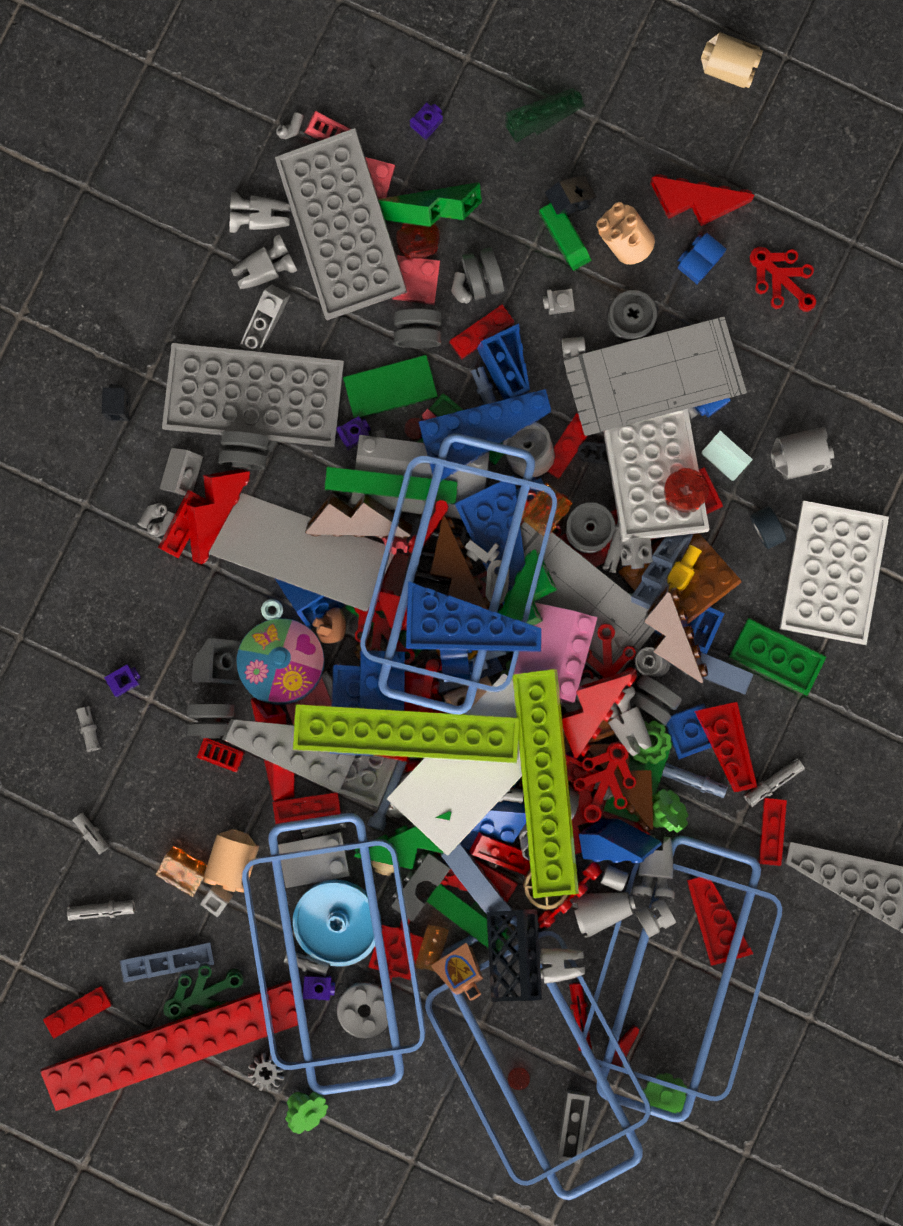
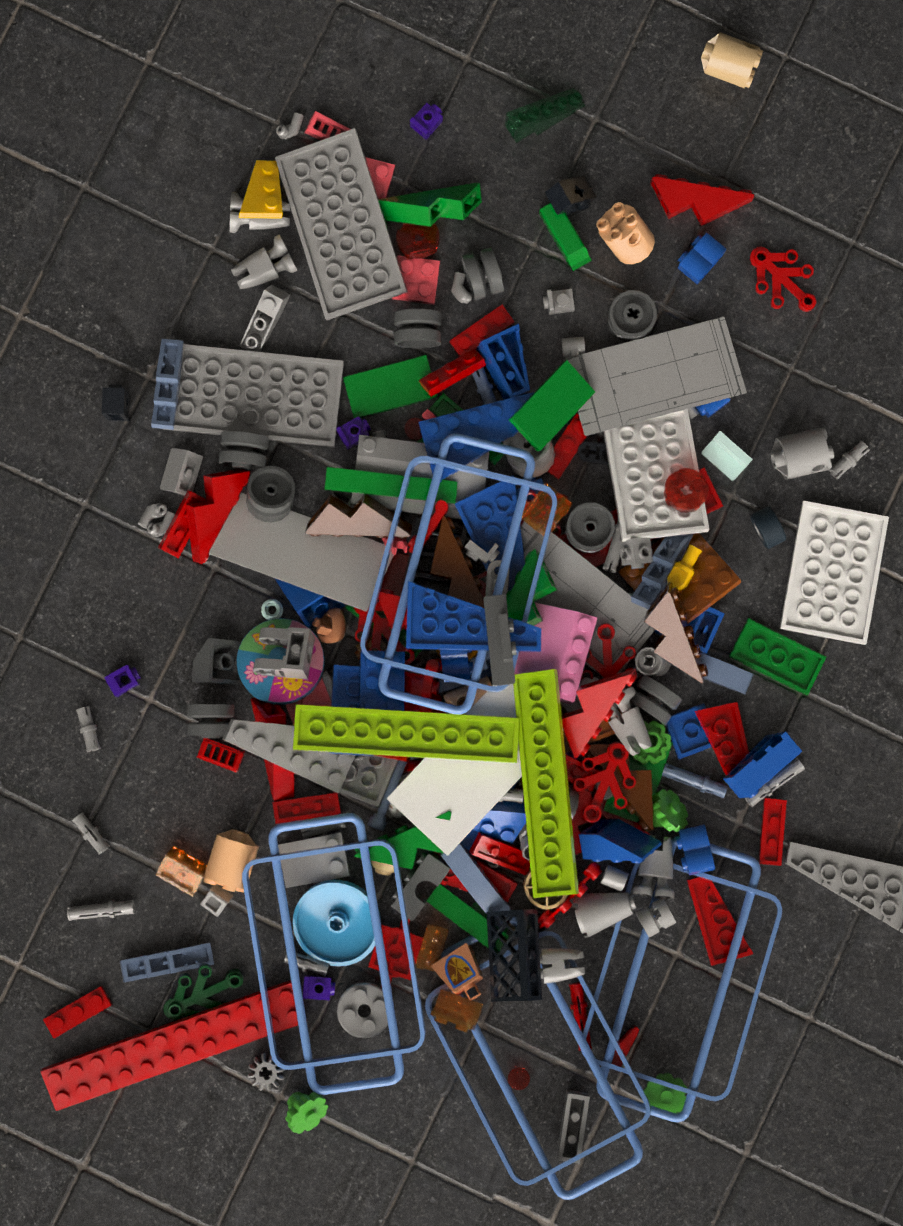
none -> sand blue slope [151,339,184,430]
none -> yellow wing [239,160,283,218]
none -> dark grey wheel [246,466,295,522]
none -> light grey brick [253,627,315,680]
none -> red plate [419,349,486,397]
none -> clear orange bracket [430,989,483,1032]
none -> dark grey bracket [484,594,517,686]
none -> green tile [508,360,595,452]
none -> blue brick [676,825,715,876]
none -> blue wedge [723,731,802,798]
none -> light grey pin [829,441,870,479]

